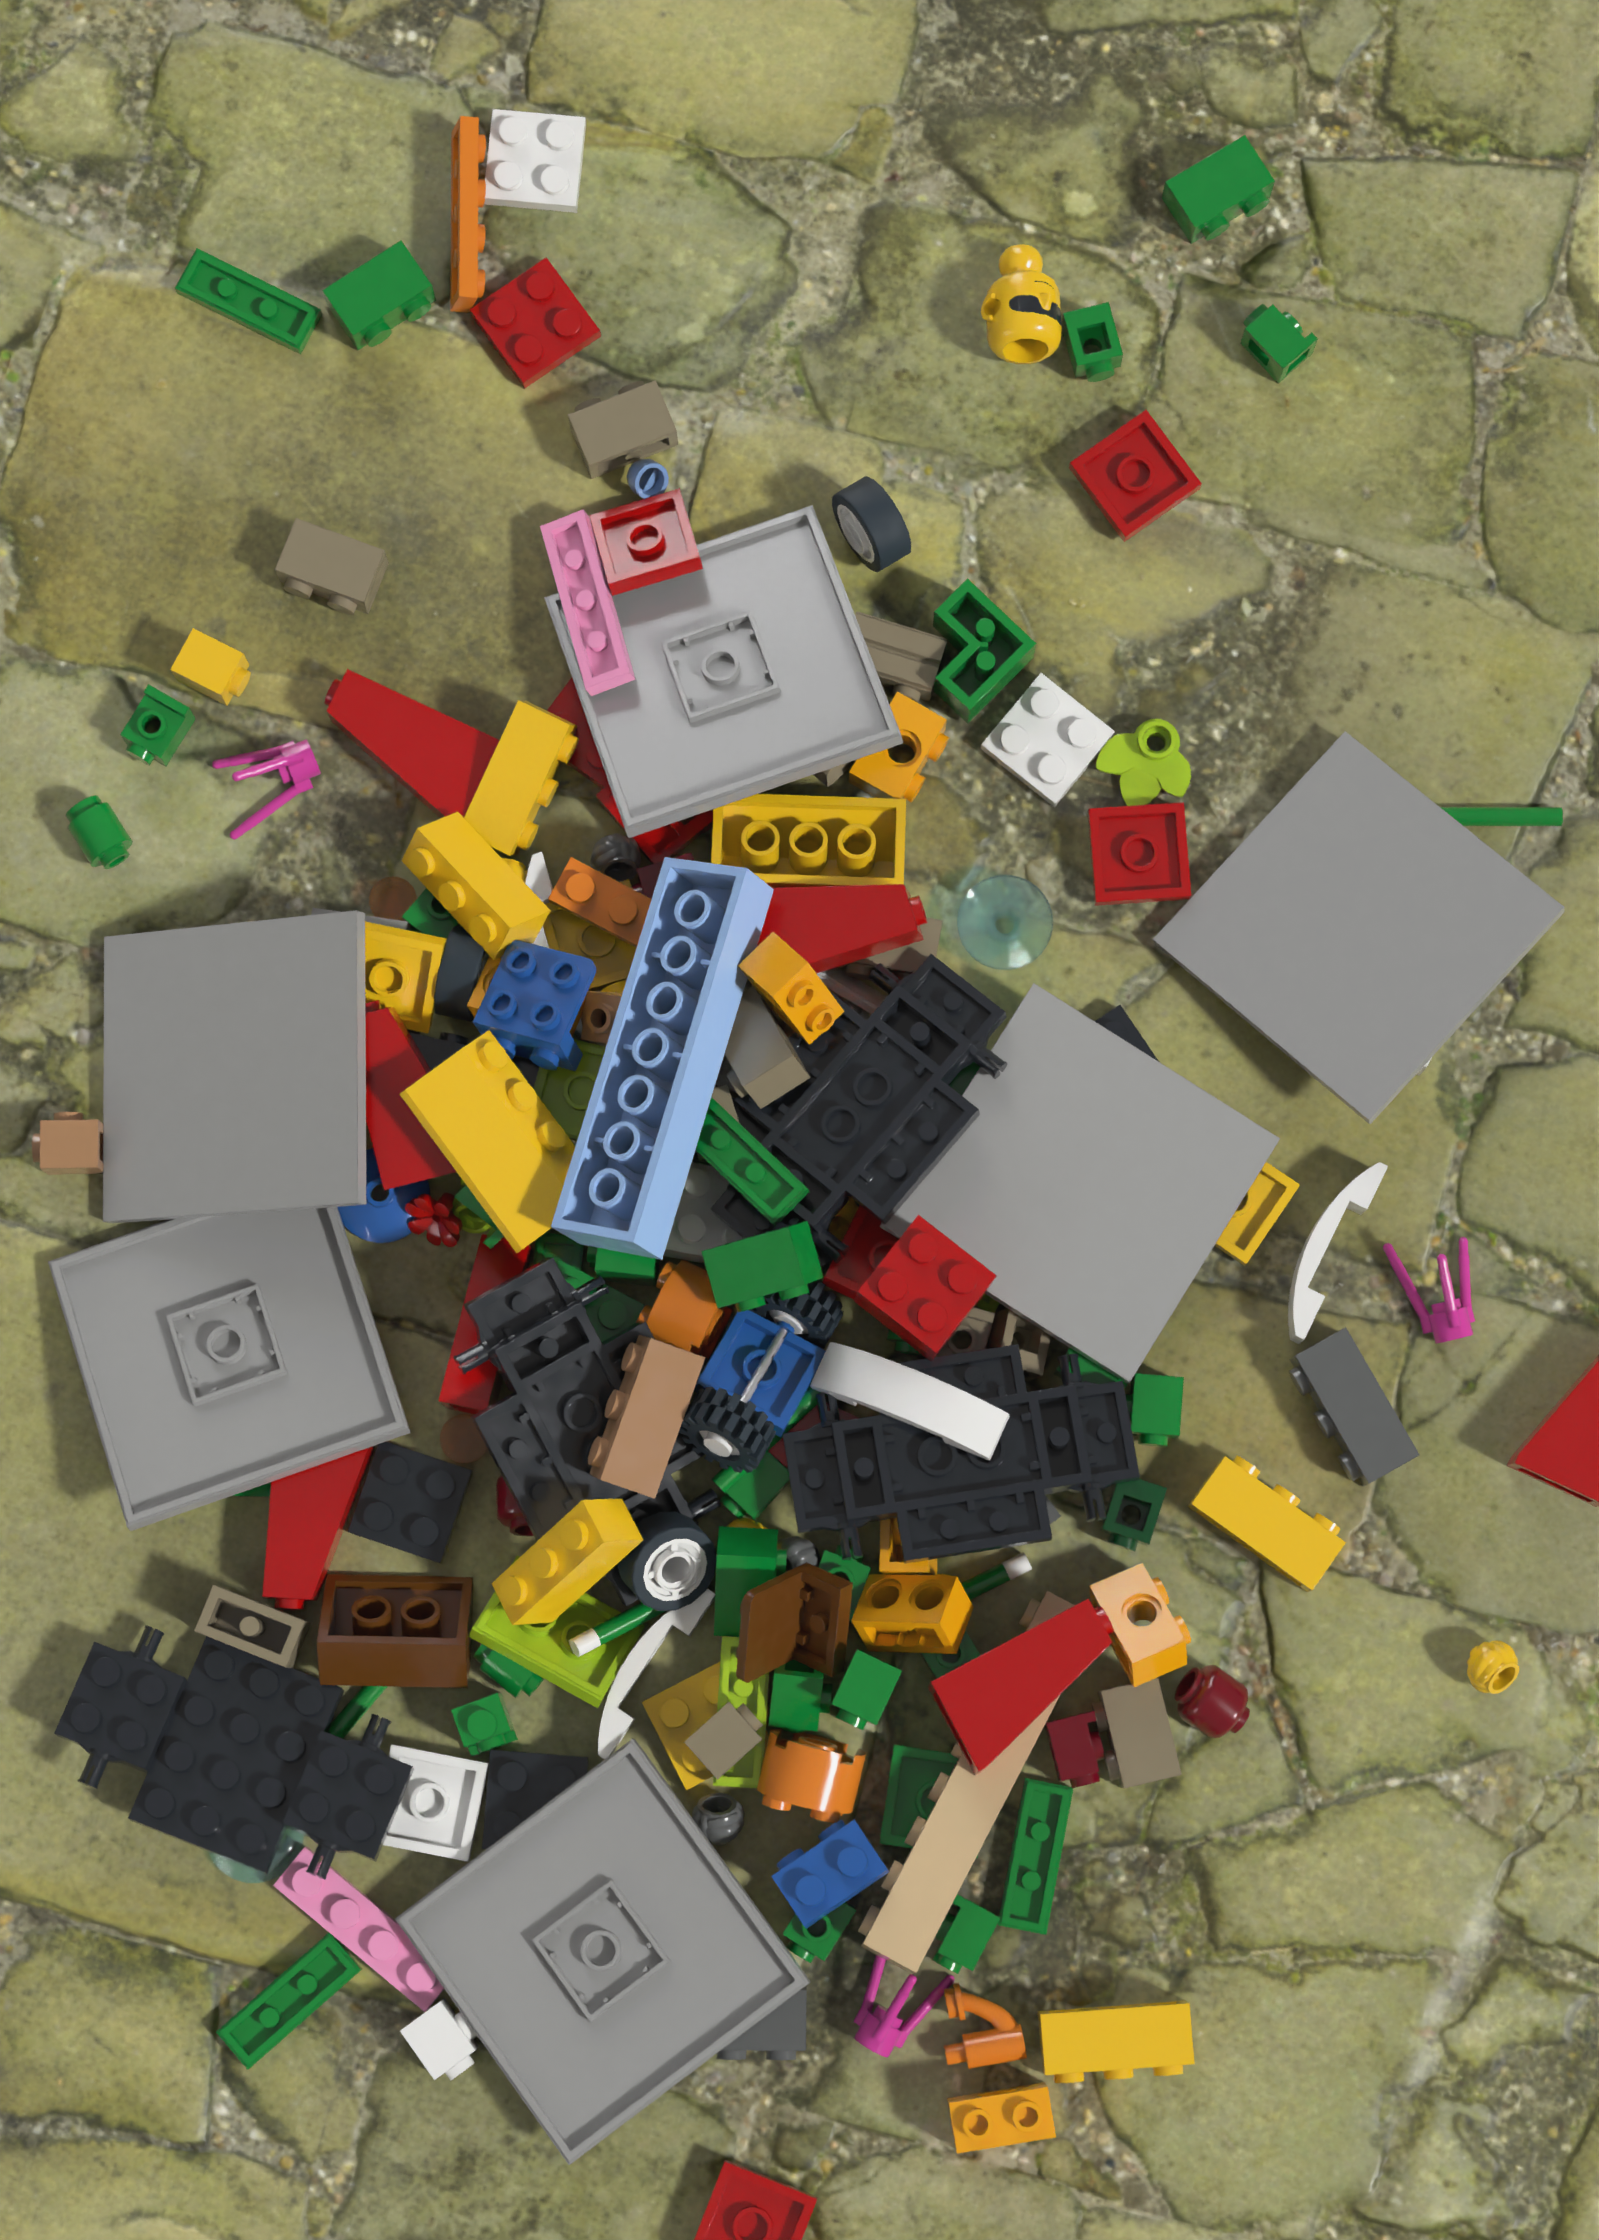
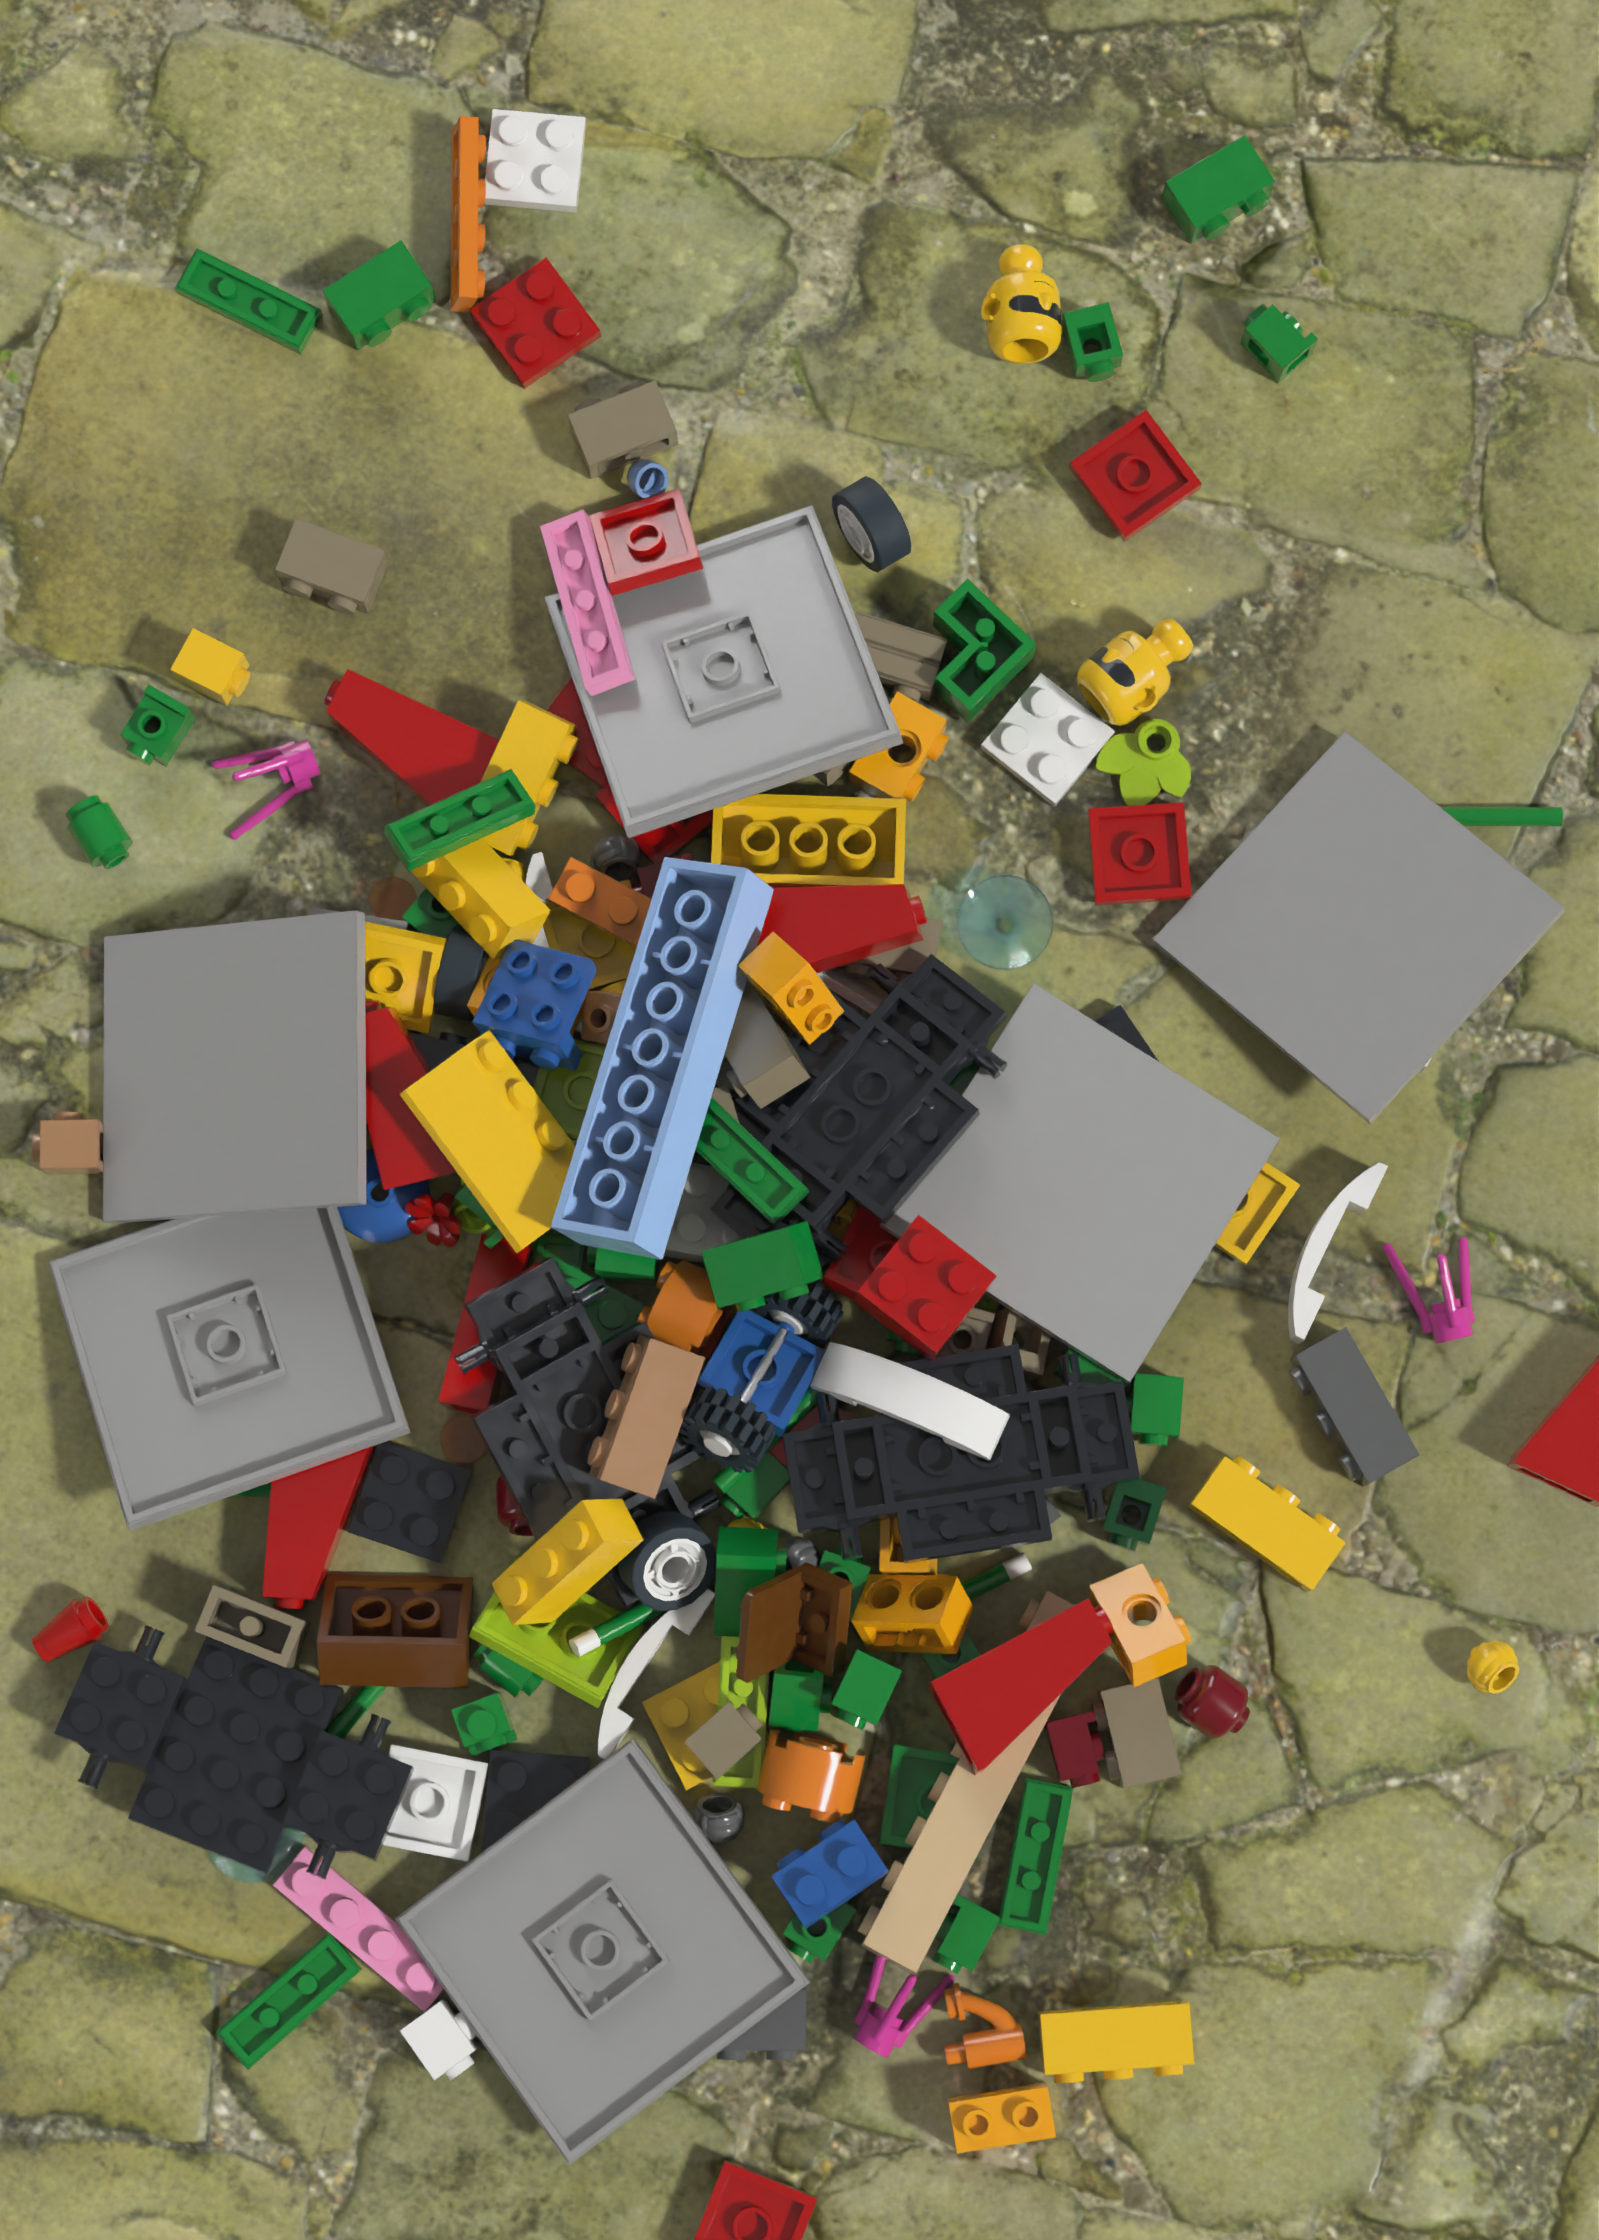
none -> red cone [32,1596,109,1662]
none -> green tile [384,769,536,872]
none -> yellow piece [1077,619,1193,726]

